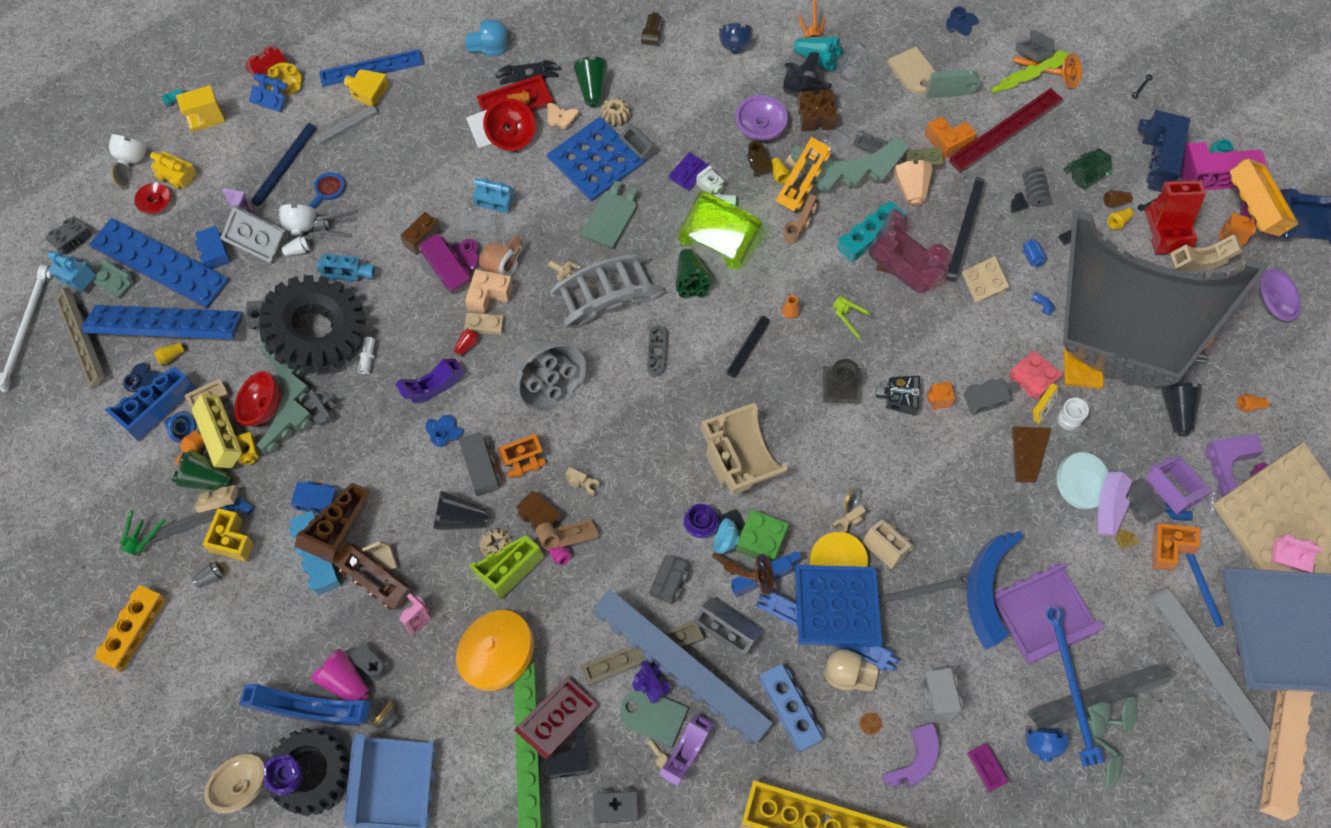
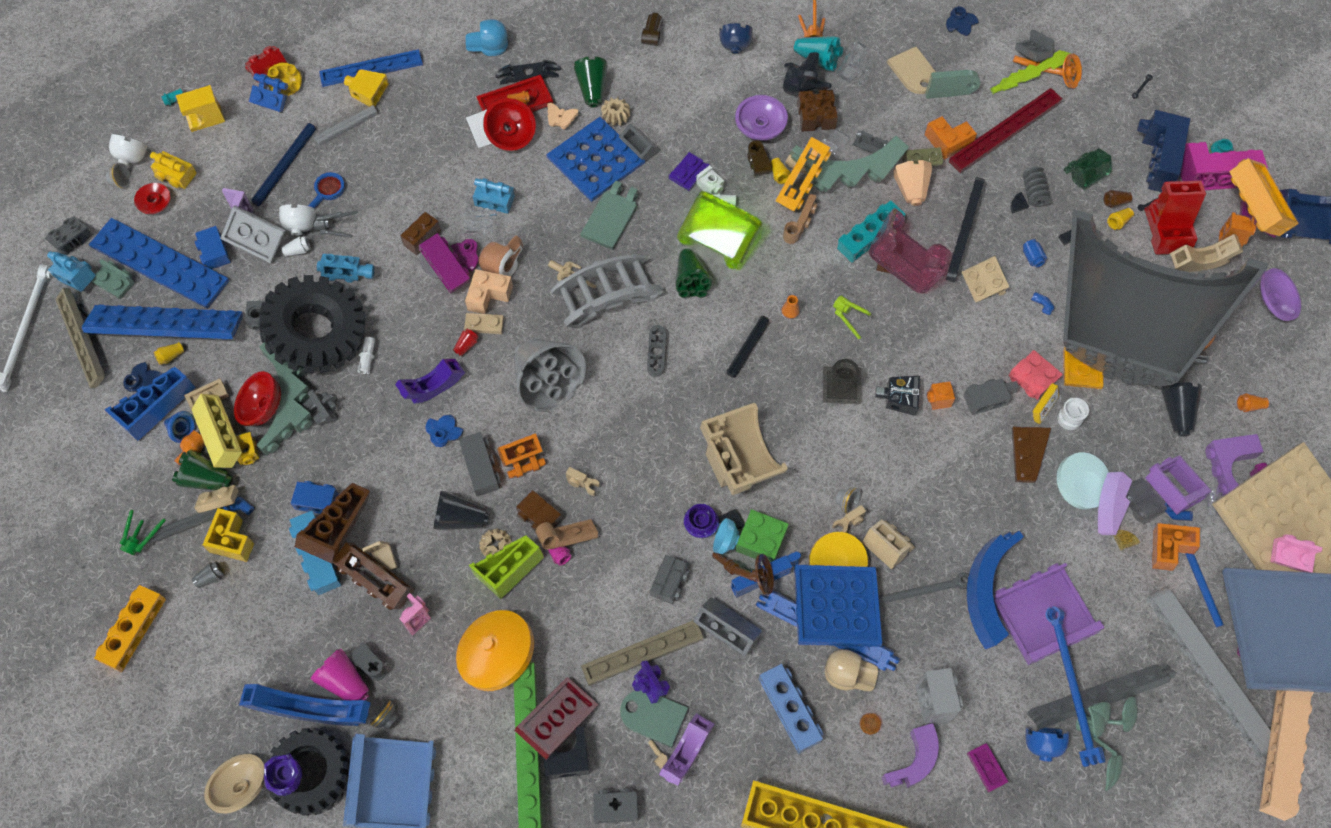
sand blue brick [593,588,772,745] -> none

